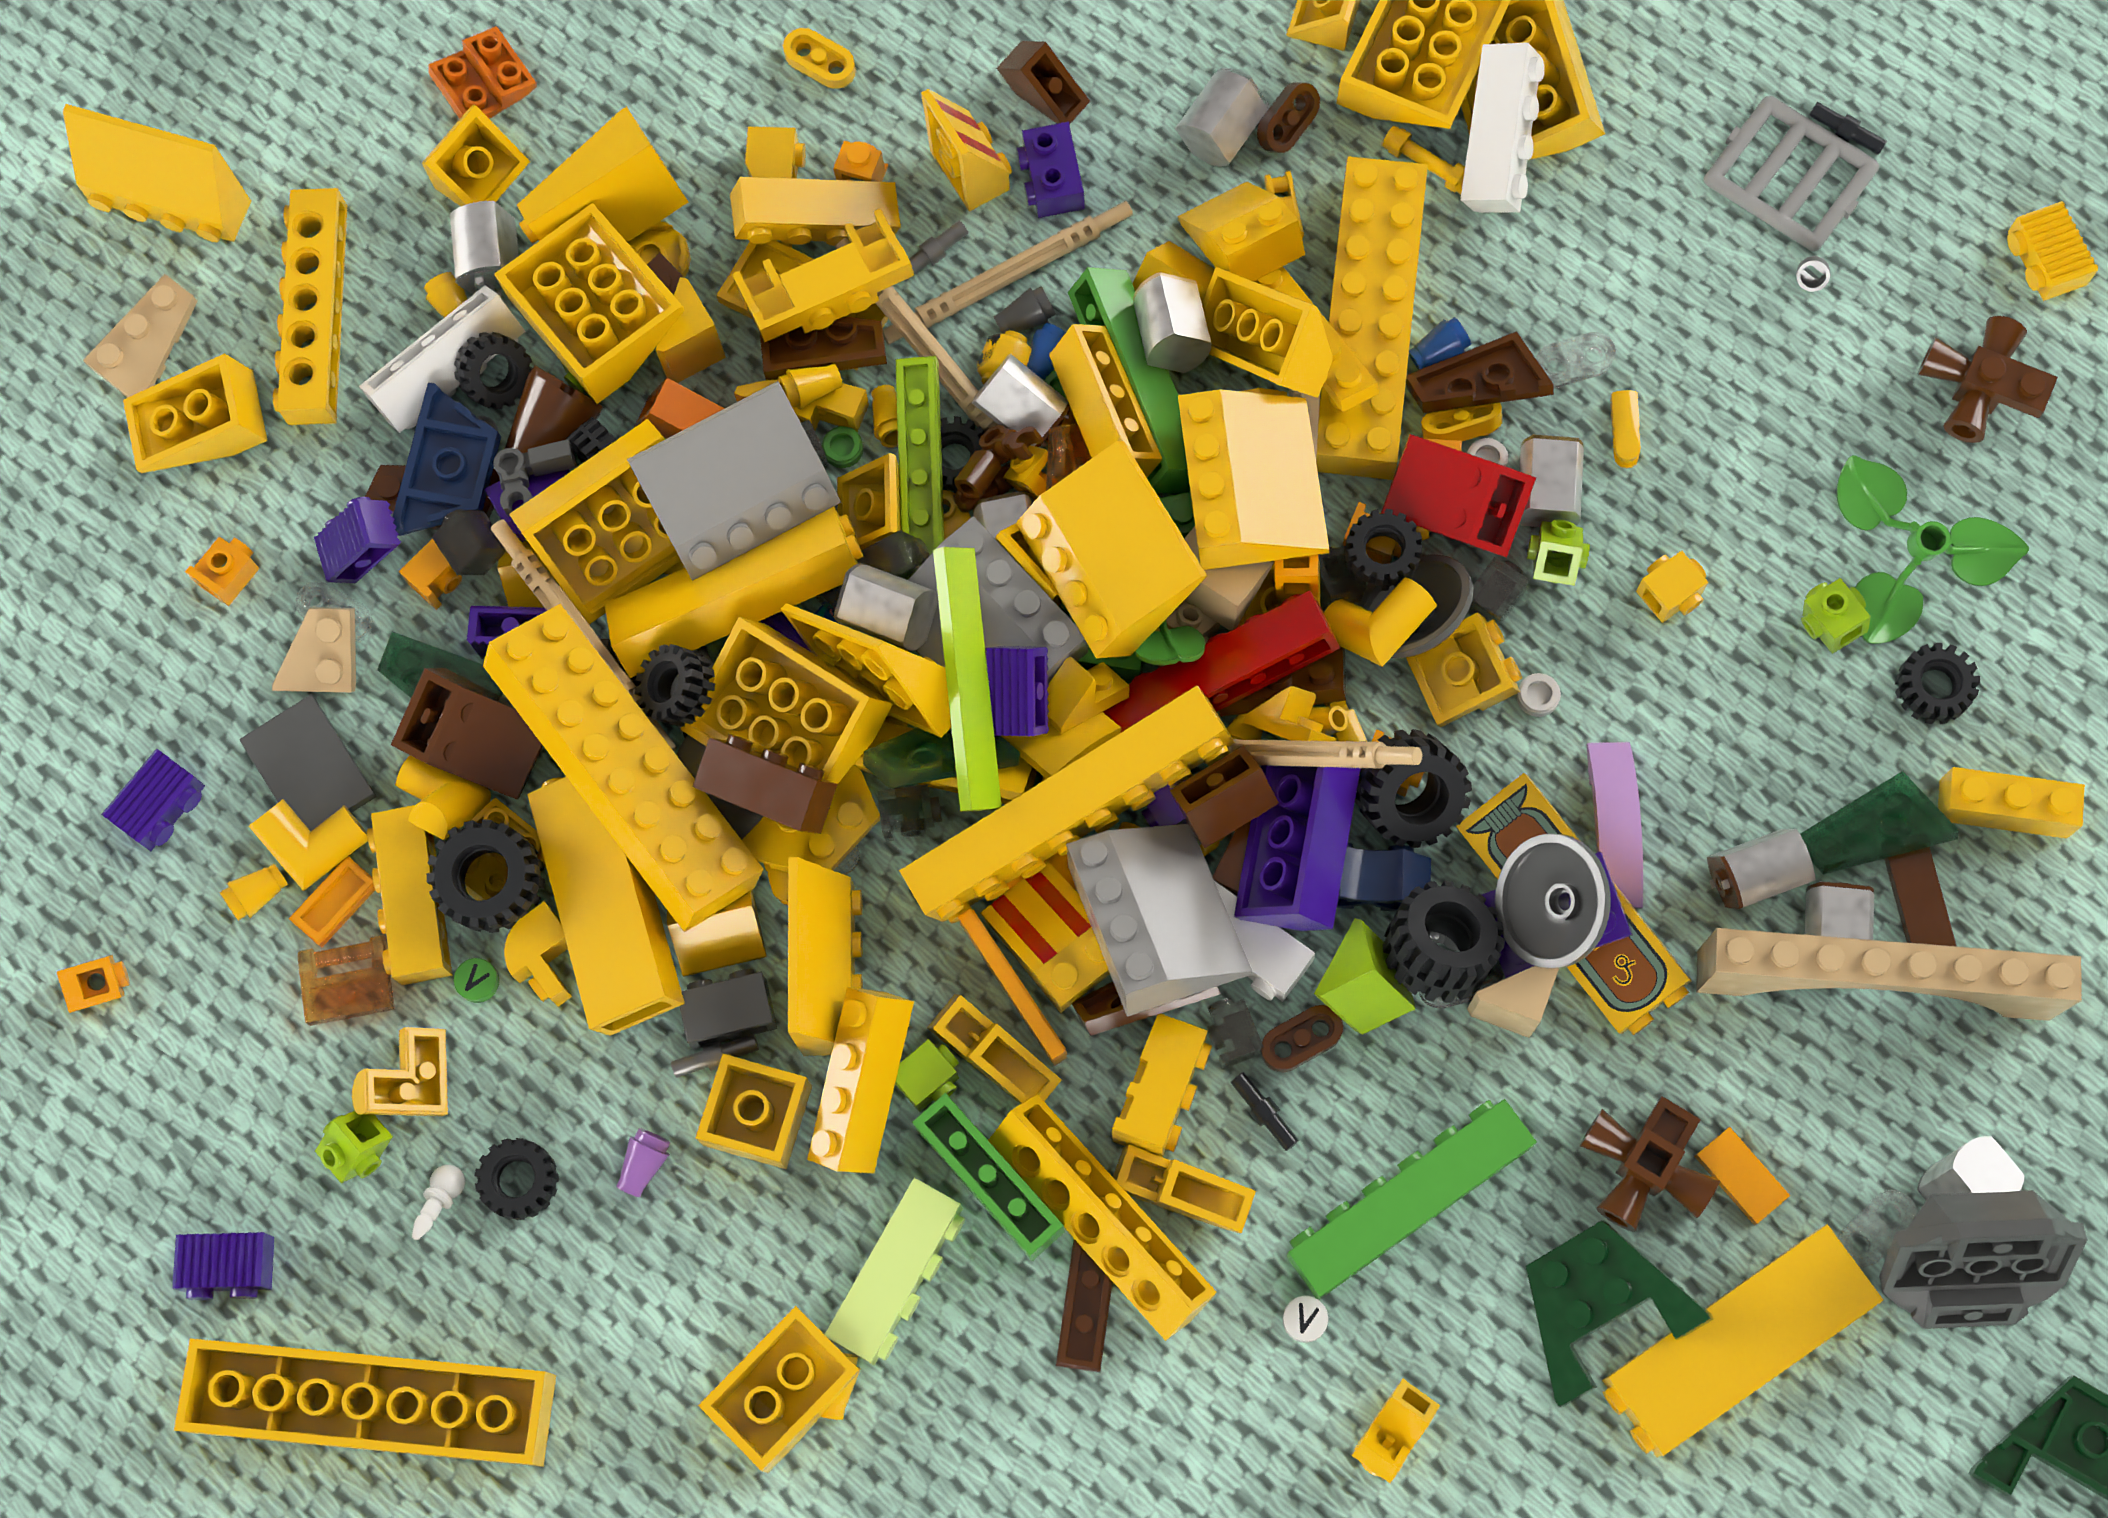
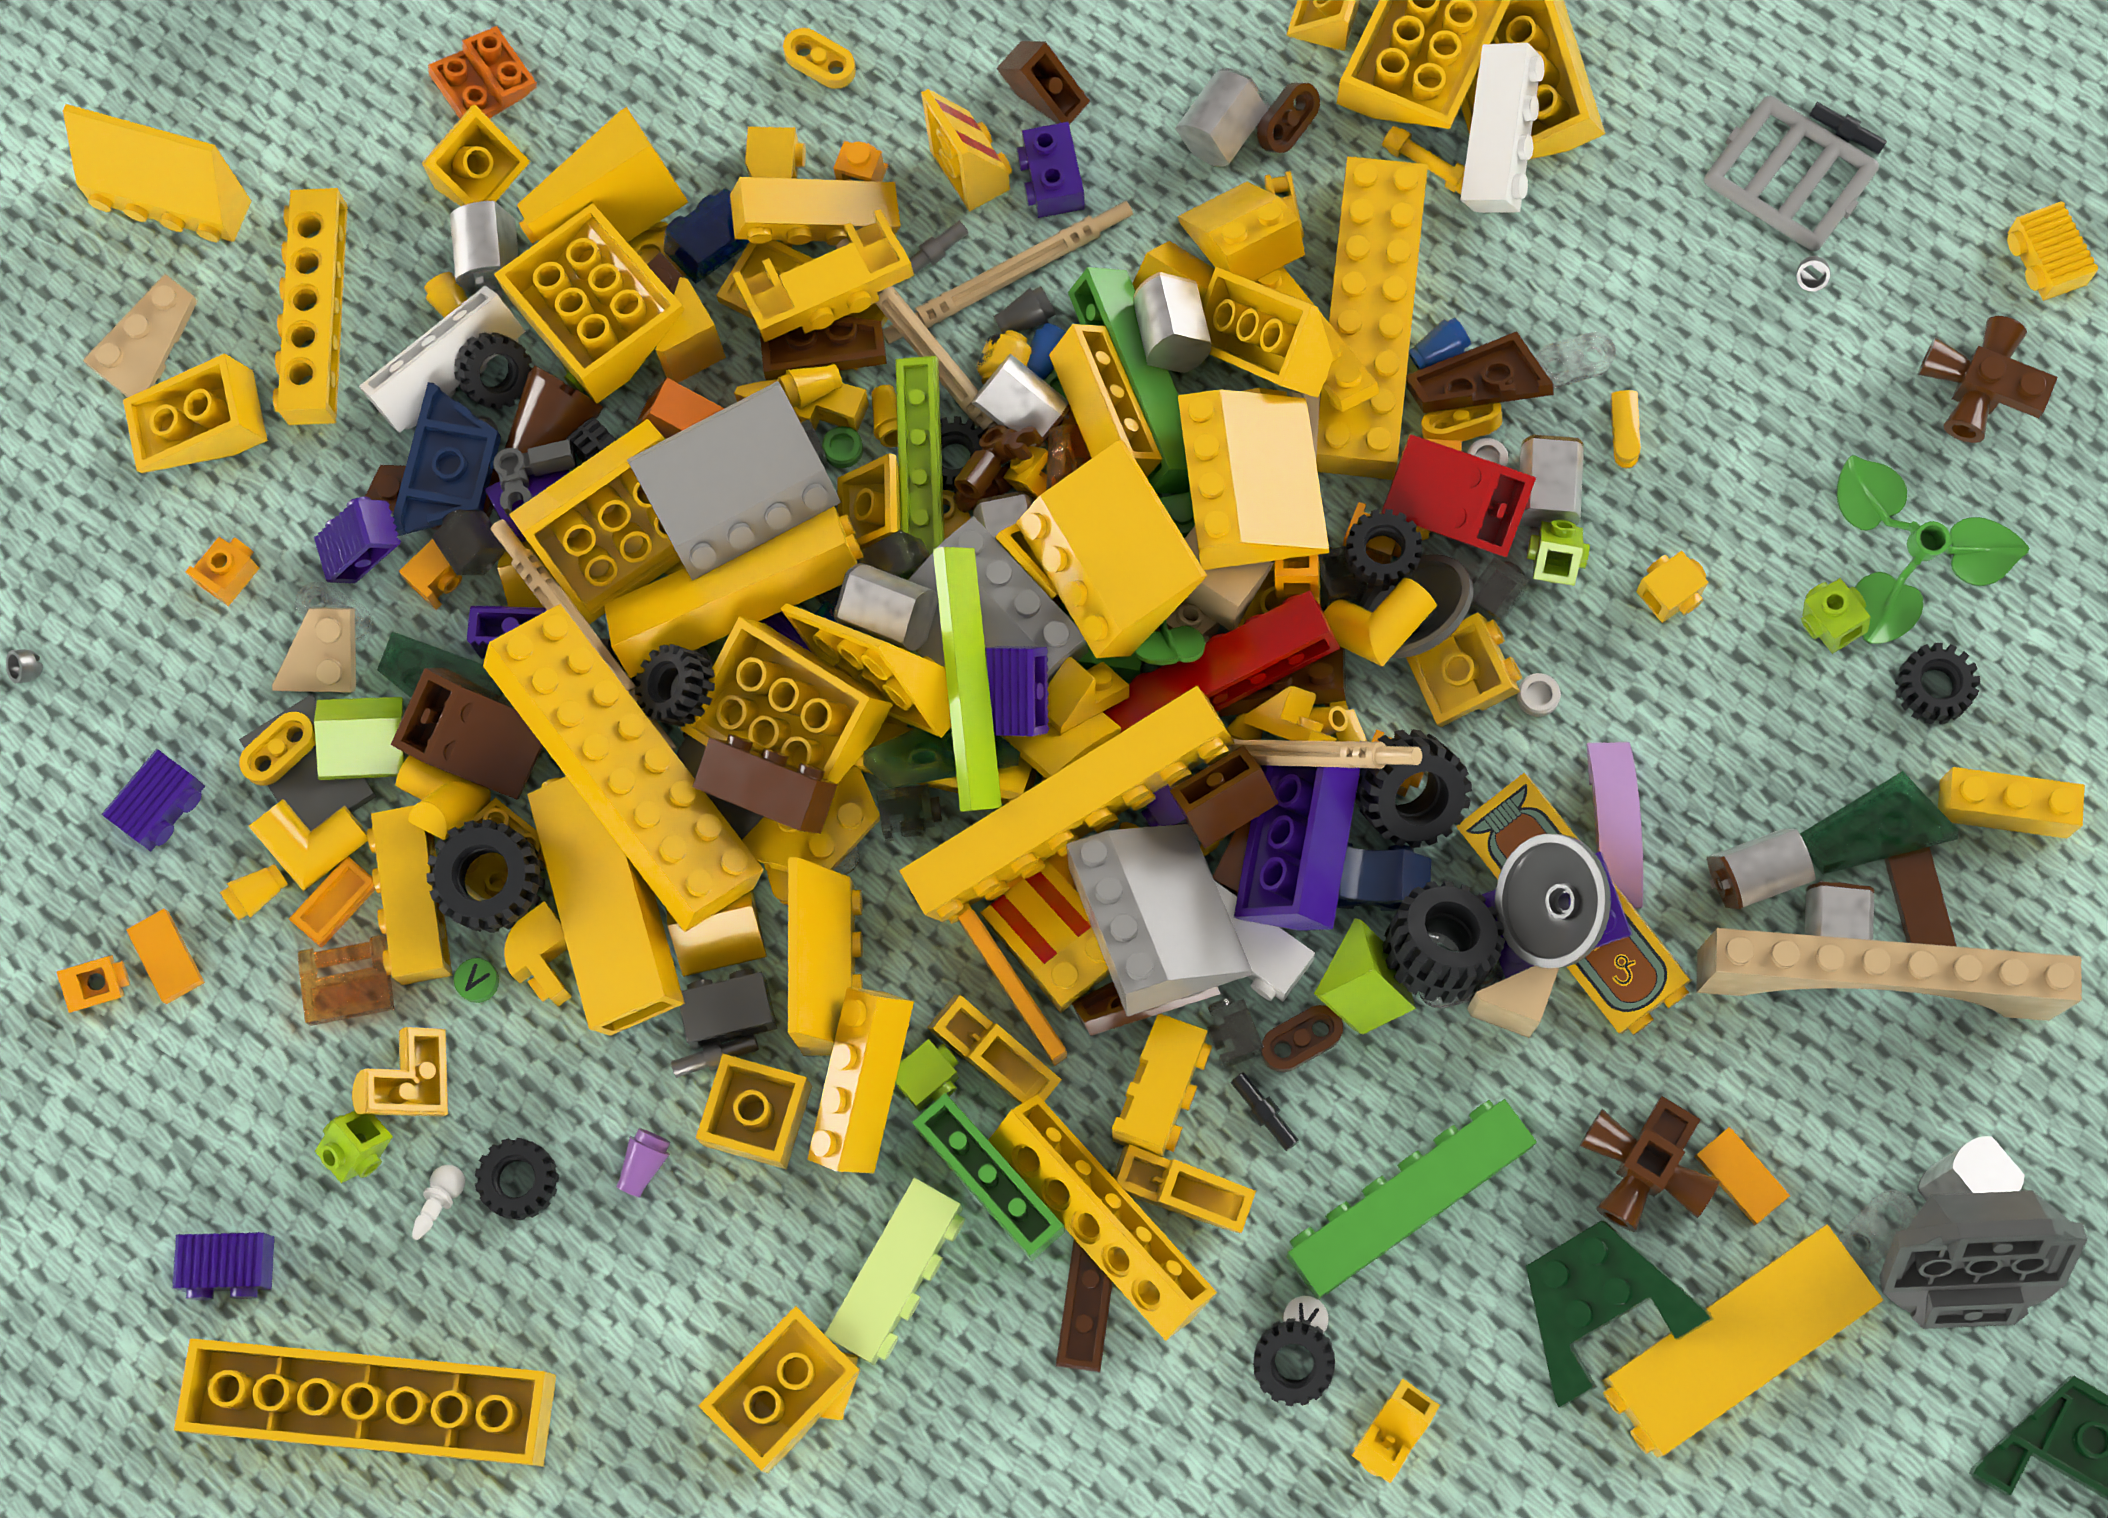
none -> flat silver hinge [6,649,43,683]
none -> light orange tile [126,909,205,1004]
none -> yellow plate [239,712,316,786]
none -> lime slope [314,697,405,780]
none -> clear blue brick [664,188,749,284]
none -> black tyre [1253,1318,1335,1406]

